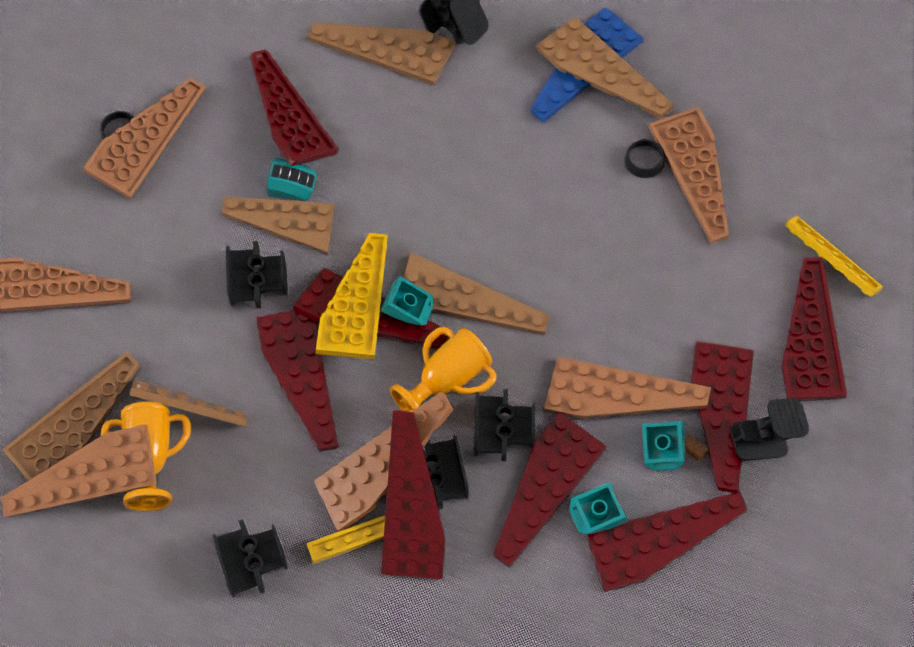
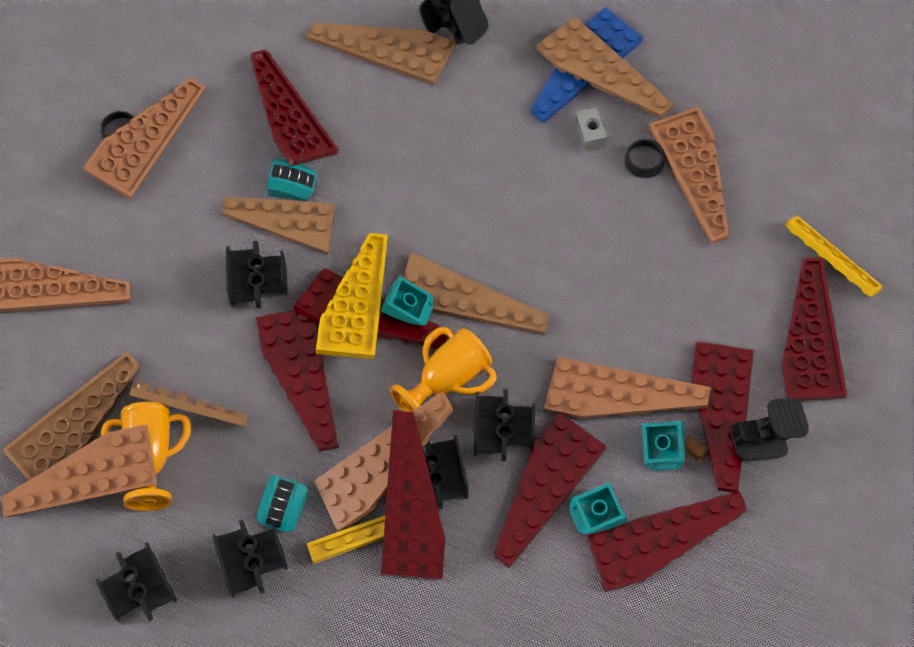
none -> black piece [96,542,177,622]
none -> teal slope [256,475,309,532]
none -> light grey brick [575,108,609,151]

